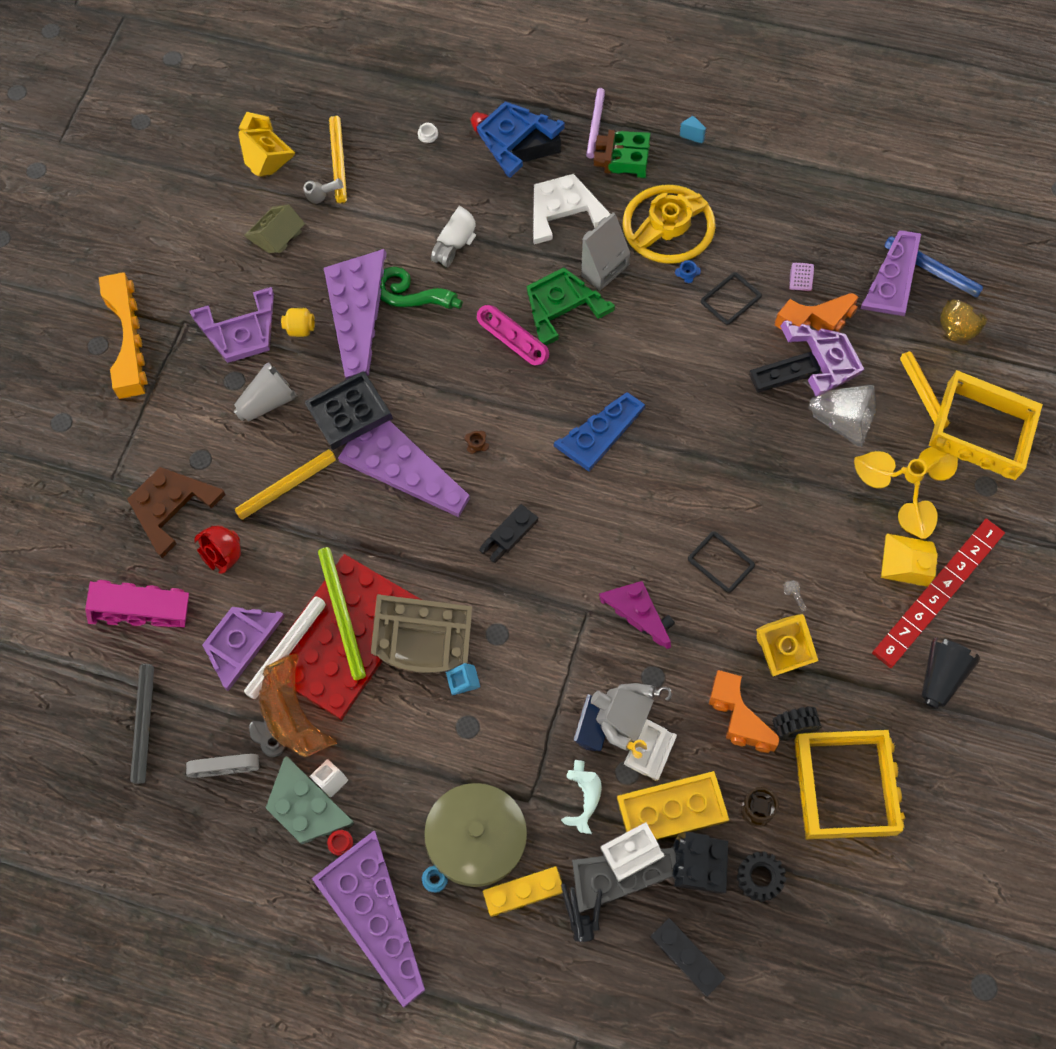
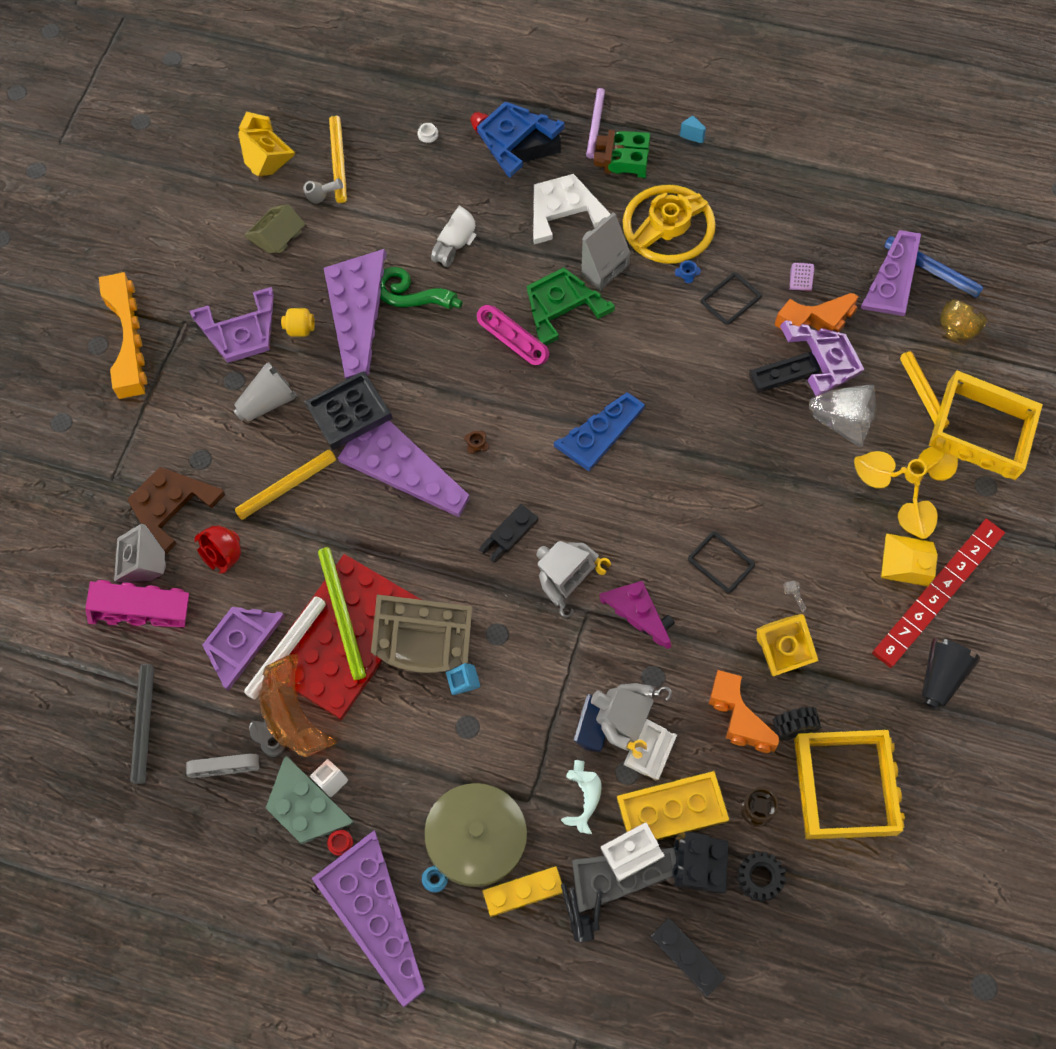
none -> light grey slope [114,524,166,582]
none -> light grey torso [536,541,611,618]

